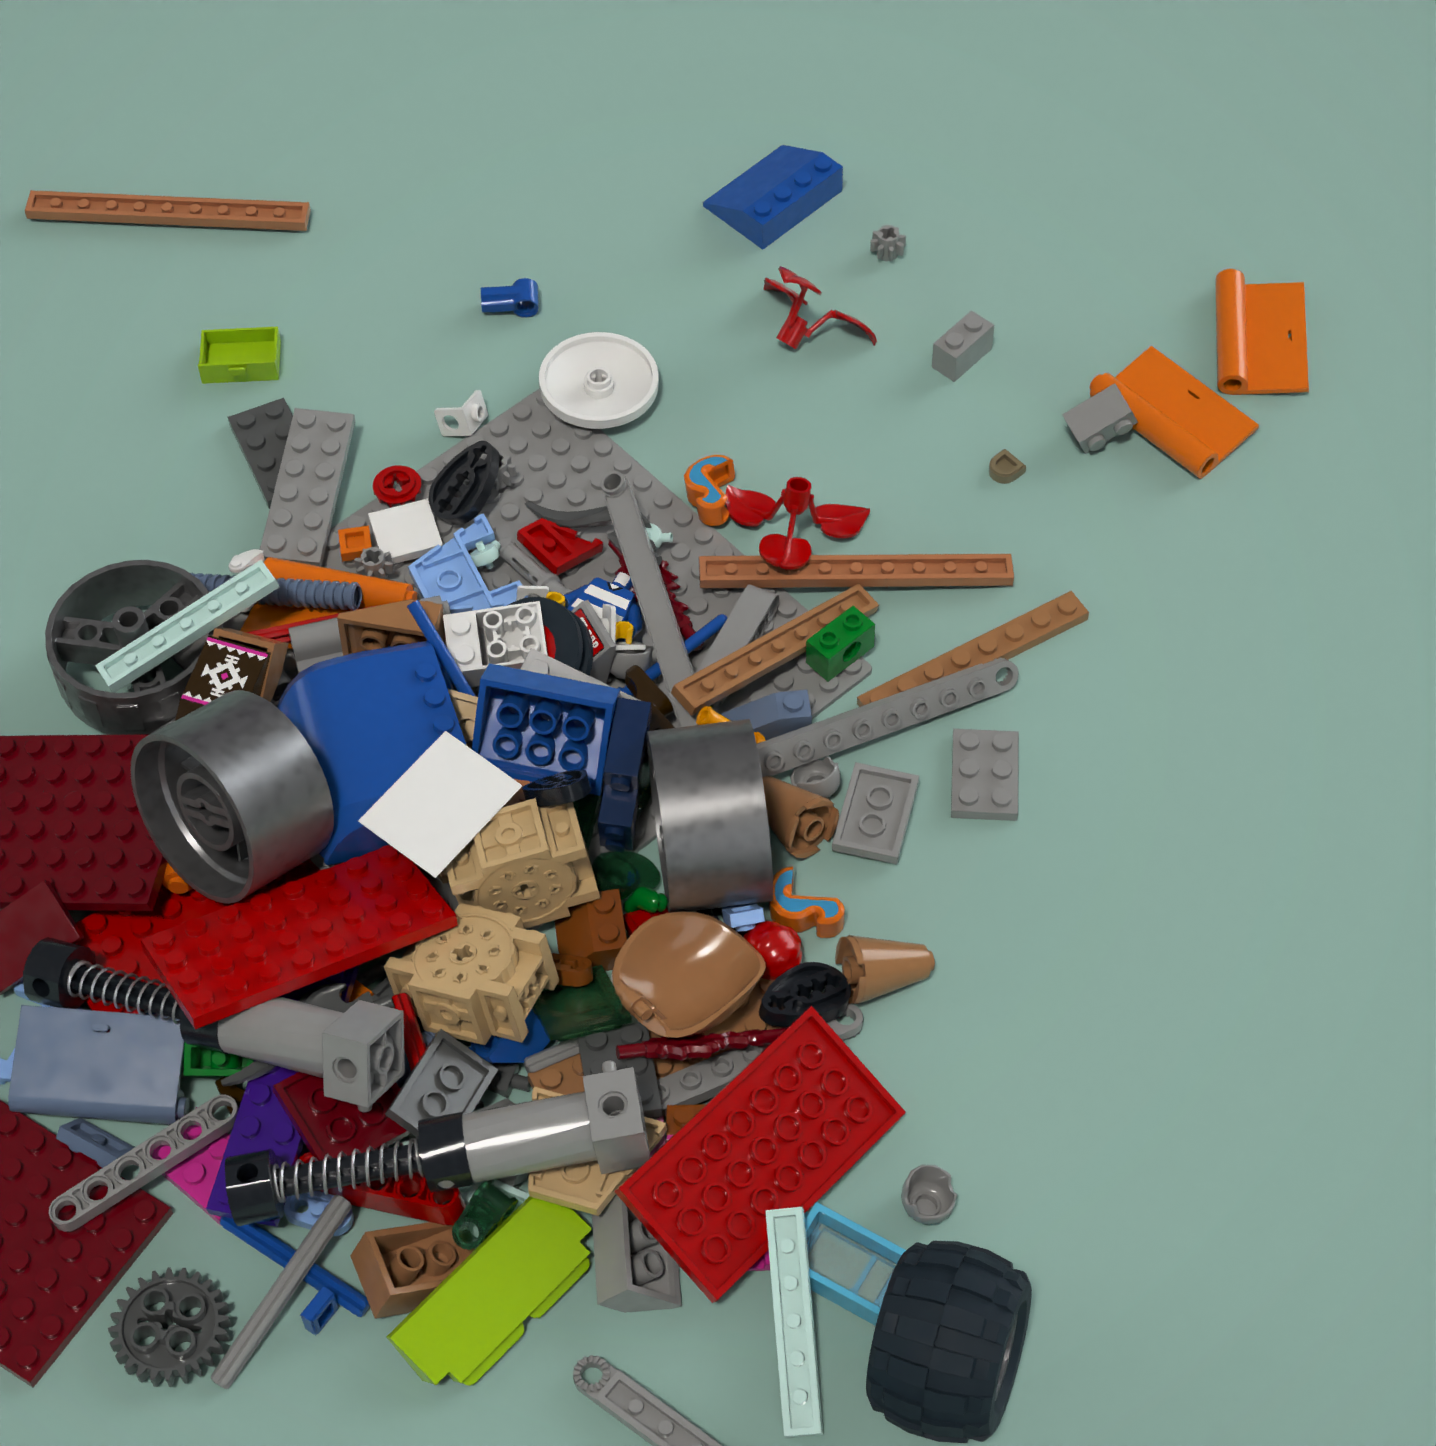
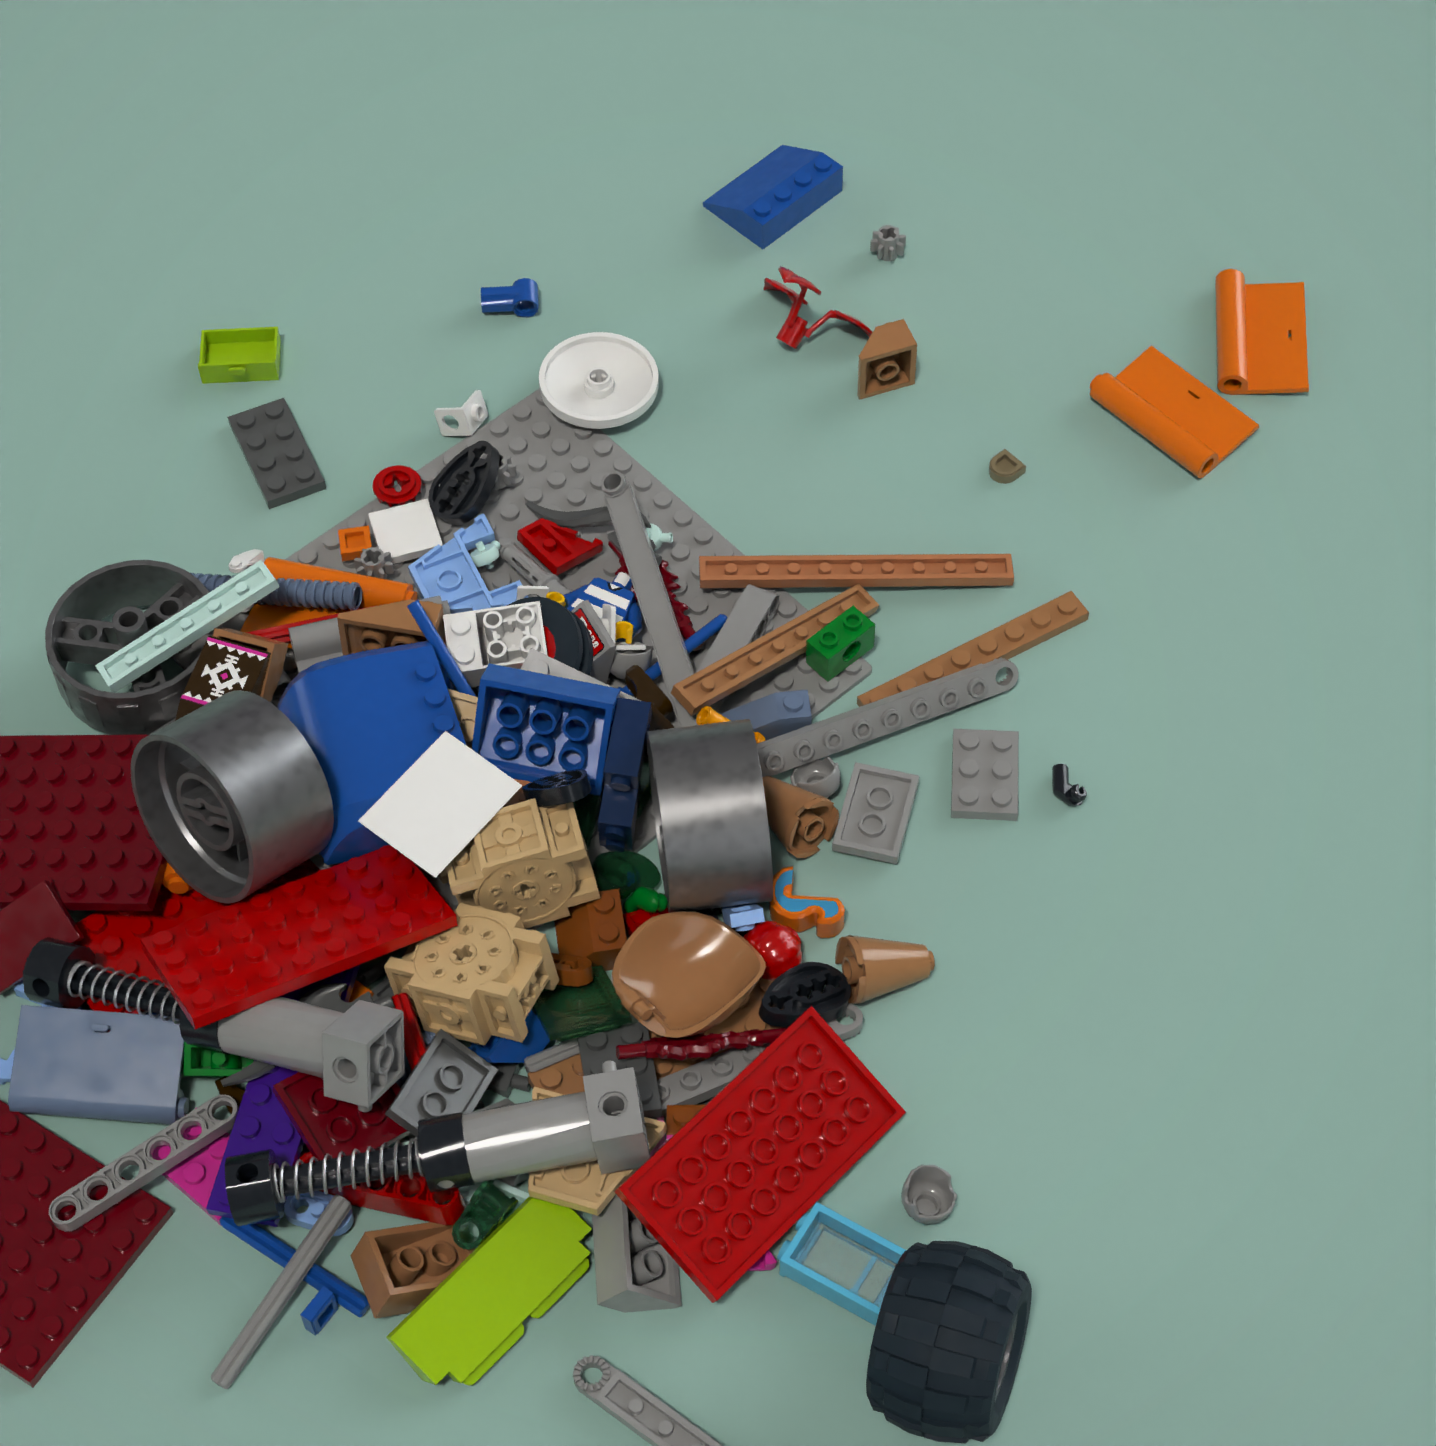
nougat plate [25,190,311,231] -> none
sand blue plate [56,1118,135,1168] -> none
dark grey gear [108,1267,231,1387] -> none
light grey plate [260,408,355,567] -> none
orange animal [684,455,735,526] -> none
red plant [725,477,870,570] -> none
light aqua plate [765,1207,823,1438] -> none
light grey brick [932,310,994,382] -> none
light grey brick [1062,383,1138,454] -> none
none -> medium nougat slope [857,319,917,400]
none -> black arm [1052,764,1087,806]

